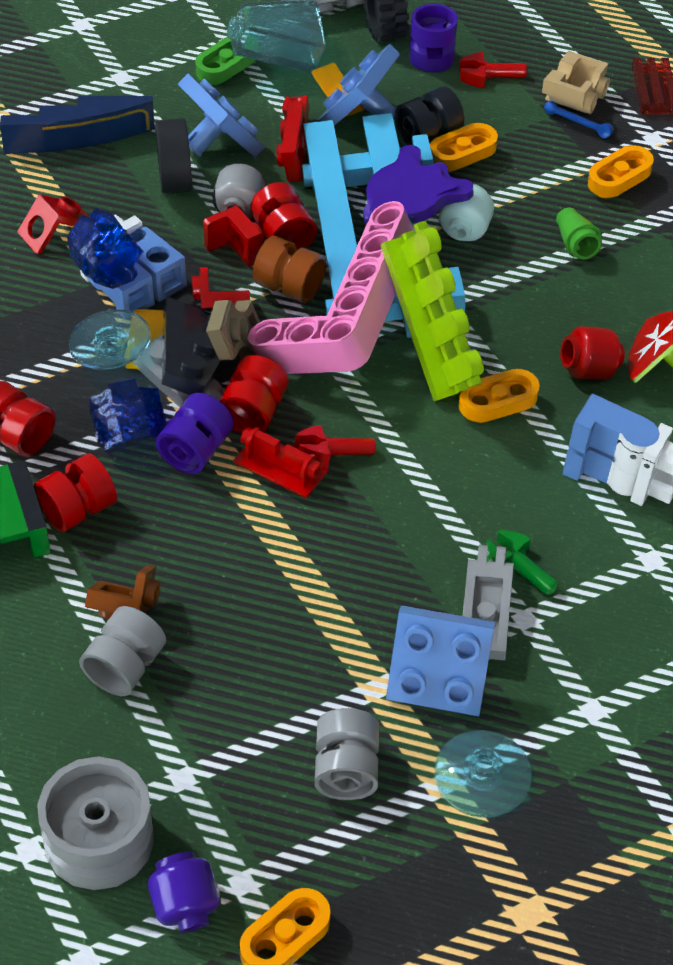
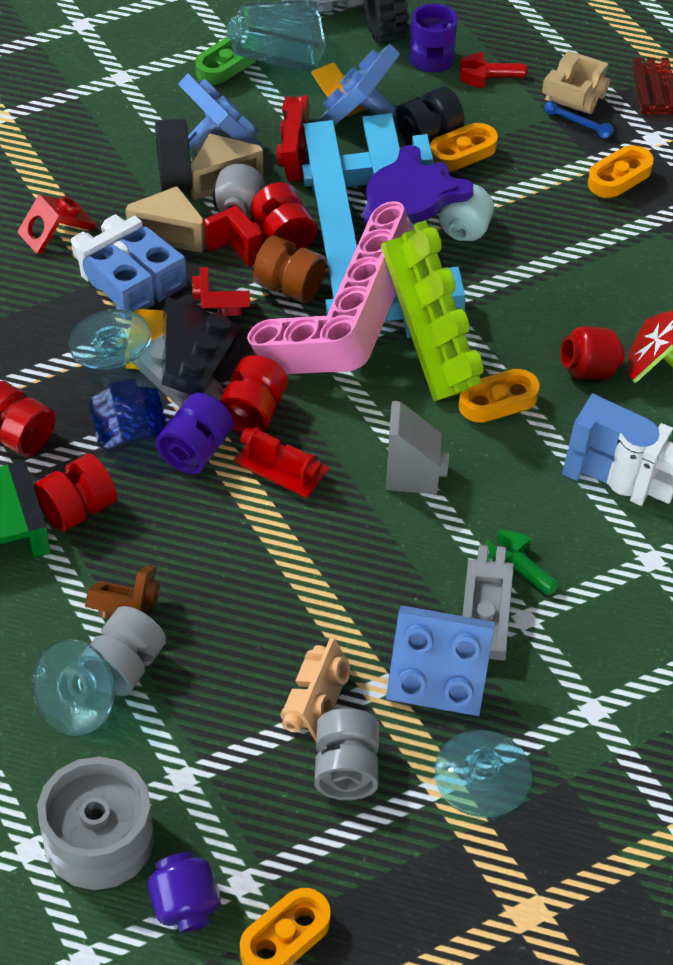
dark blue slope [0,96,155,154] -> none
clear blue hair [67,208,144,289] -> none
dark tan tile [206,300,260,360] -> none
red bar [294,425,376,468] -> none
bright green cone [556,207,602,260] -> none
none -> clear light blue dish [32,639,115,736]
none -> tan slope [126,186,204,253]
none -> tan slope [191,134,263,200]
none -> light nougat hinge [280,637,351,741]
none -> light grey slope [385,401,449,494]

